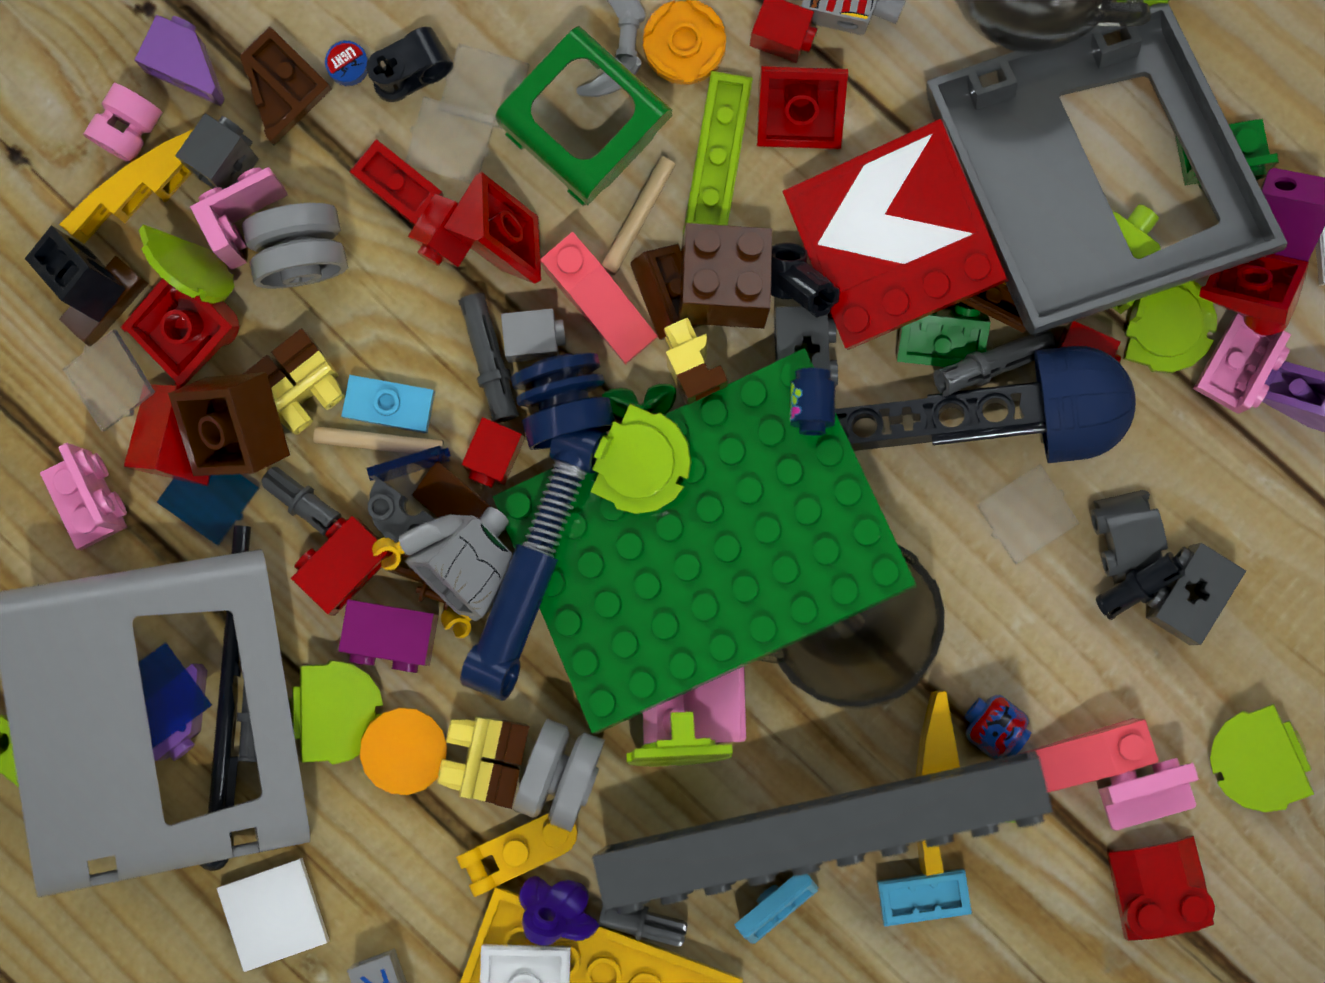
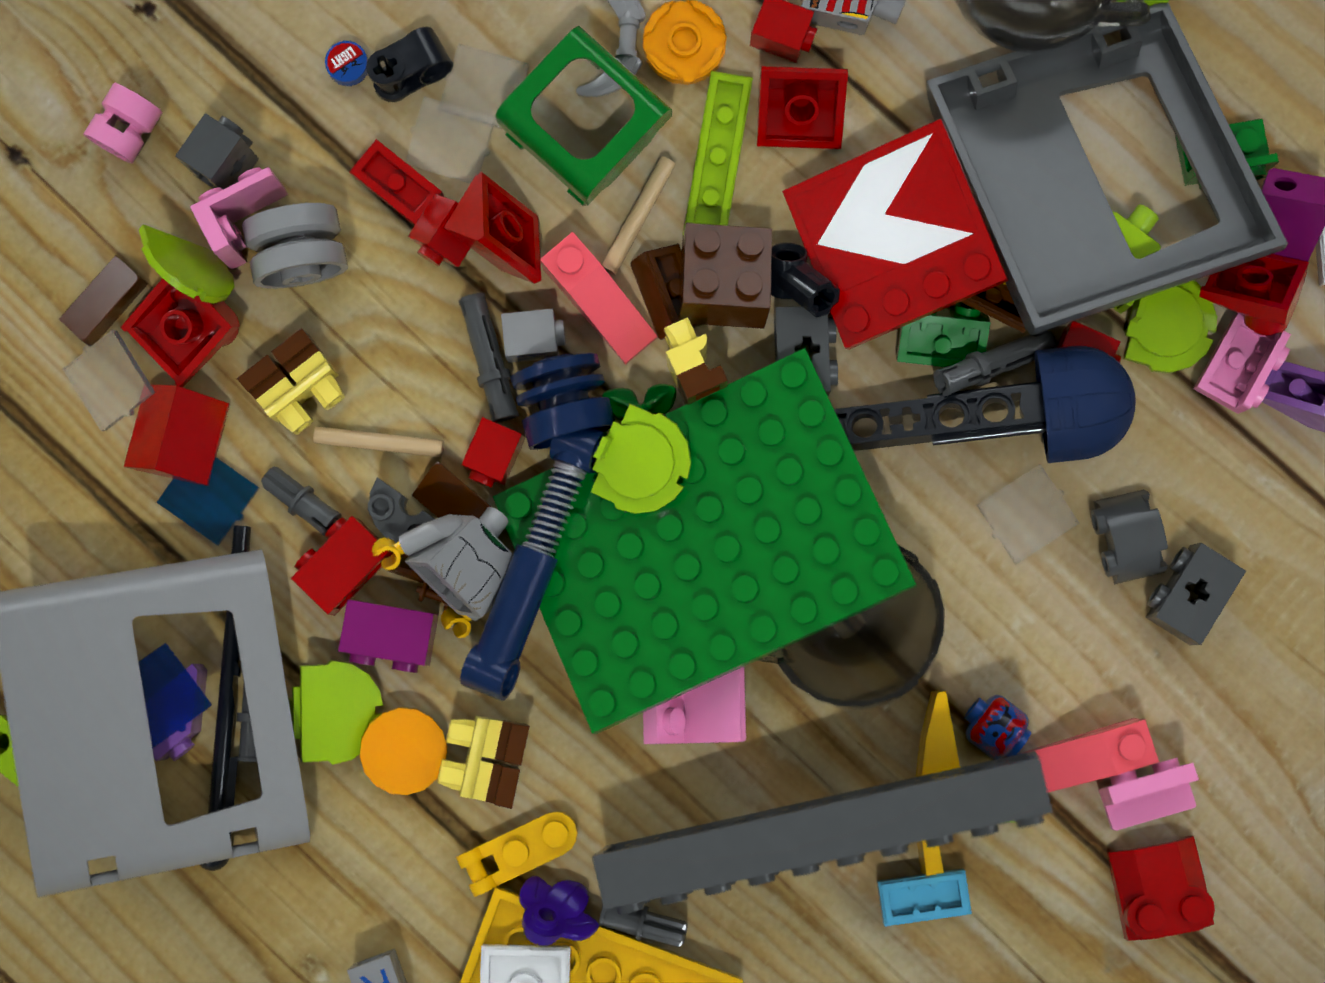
black brick [25,225,126,322] -> none
bright pink bracket [40,443,127,550] -> none
yellow slope [59,129,194,245] -> none
medium lavender slope [135,14,224,106] -> none
reddish brown brick [168,372,290,476] -> none
white tile [217,858,330,972] -> none
reddish brown wing [240,26,332,145] -> none
medium azure plate [341,375,435,433] -> none
clear blue piece [366,445,451,482] -> none
light grey wheel [513,719,605,832] -> none
lime piece [626,712,733,767] -> none
medium azure plate [734,874,819,944] -> none
dark blue brick [790,368,835,436] -> none
black pin [1096,552,1185,620] -> none
lime piece [1210,704,1314,812] -> none

